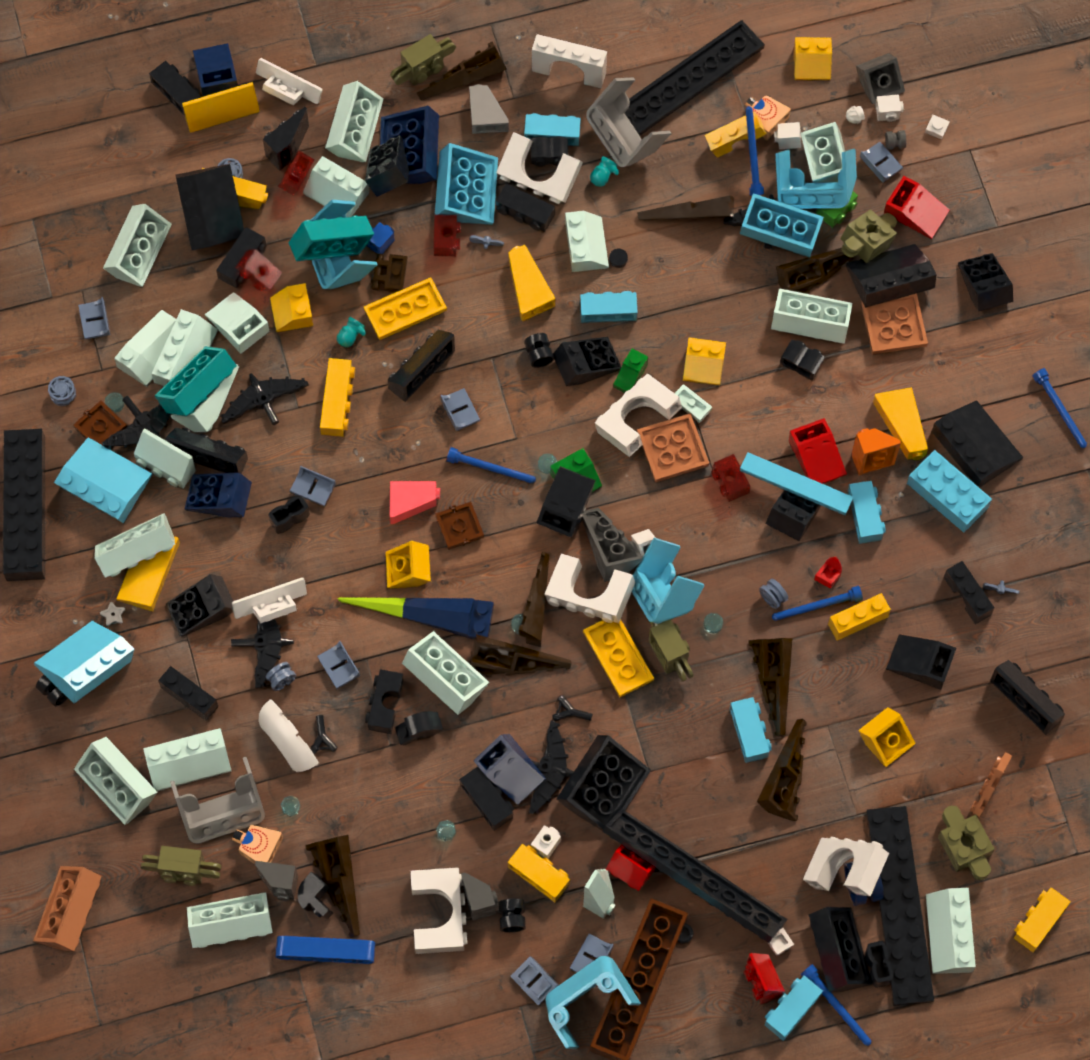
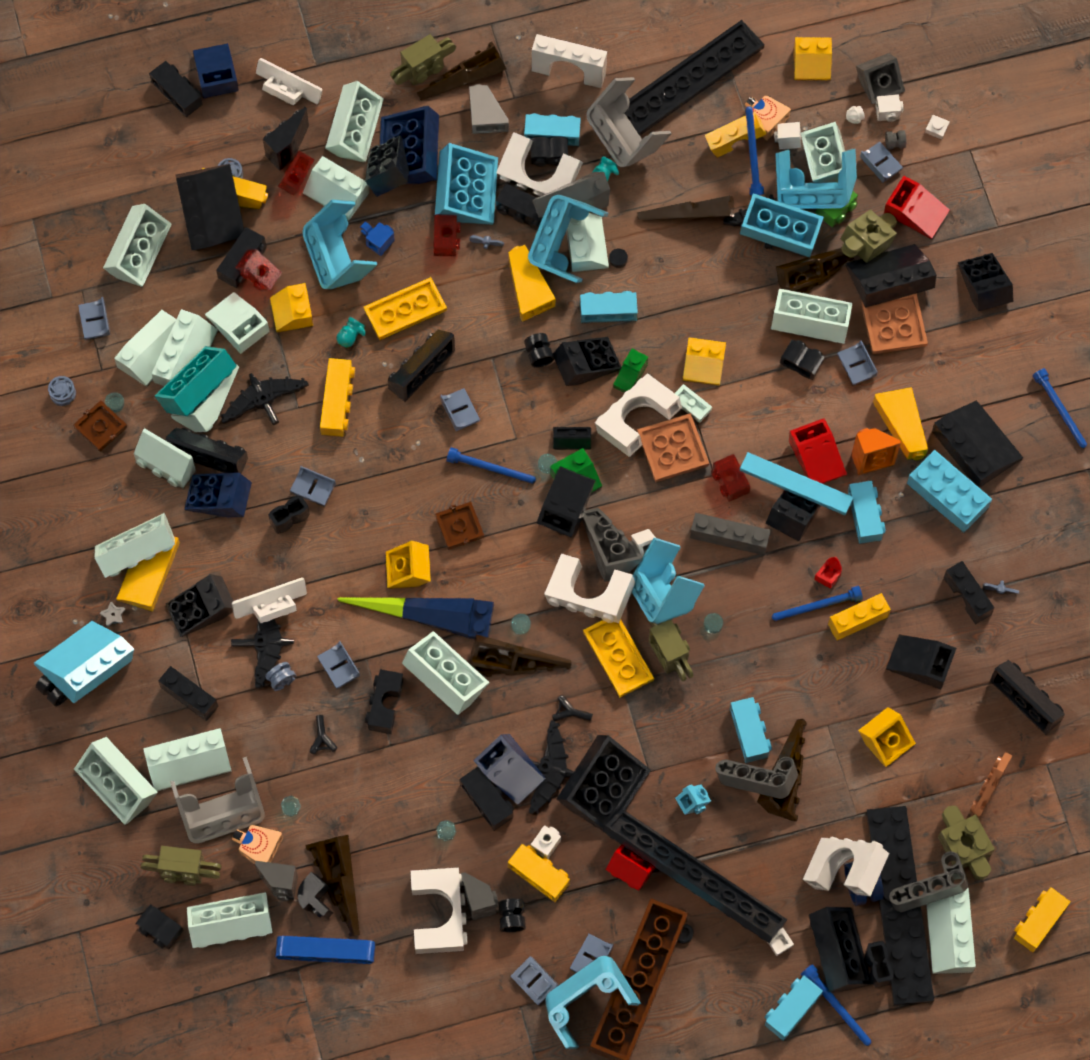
black brick [3,429,45,581] -> none
nougat slope [33,866,101,951] -> none
medium azure slope [54,437,153,523] -> none
black bar [102,395,171,449] -> none
yellow slope [182,82,260,133] -> none
white brick [259,700,319,772] -> none
teal brick [288,215,374,261] -> none
dark brown plate [371,254,408,292] -> none
coral slope [390,481,440,524] -> none
black brick [395,711,443,745] -> none
dark brown wedge [519,552,550,647] -> none
light aqua wedge [583,869,616,919] -> none
red slope [744,953,785,1005] -> none
dark brown wedge [749,638,793,736] -> none
sand blue wheel [759,578,788,609] -> none
none -> black brick [135,904,184,949]
none -> medium azure windscreen [528,195,609,283]
none -> dark grey wedge [532,172,610,217]
none -> black slope [553,427,591,450]
none -> medium azure brick [675,784,711,815]
none -> dark grey brick [690,513,770,556]
none -> dark grey beam [715,757,798,799]
none -> sand blue piece [837,340,877,386]
none -> dark grey beam [889,851,968,912]

